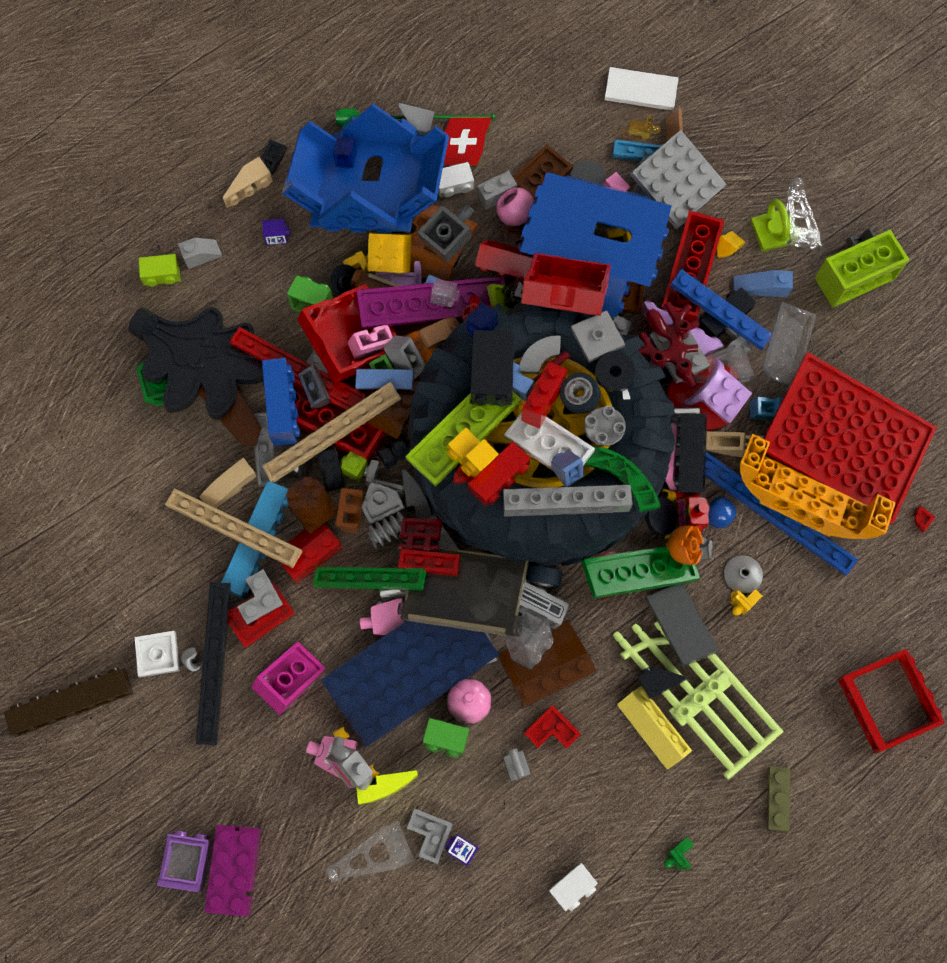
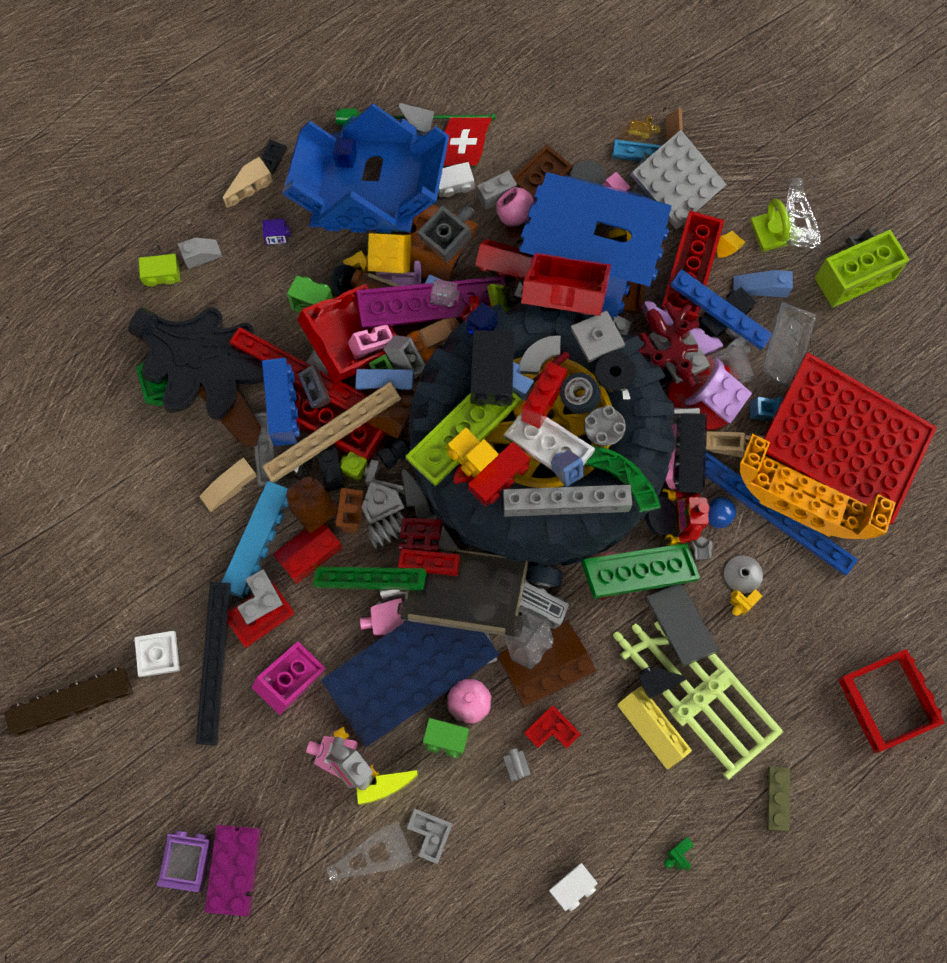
tan tile [165,488,303,568] -> none
light grey arm [181,648,202,671] -> none
brick [445,834,479,866] -> none
white tile [605,67,678,111] -> none
orange cylinder [667,525,703,565] -> none
red tile [914,505,936,533] -> none

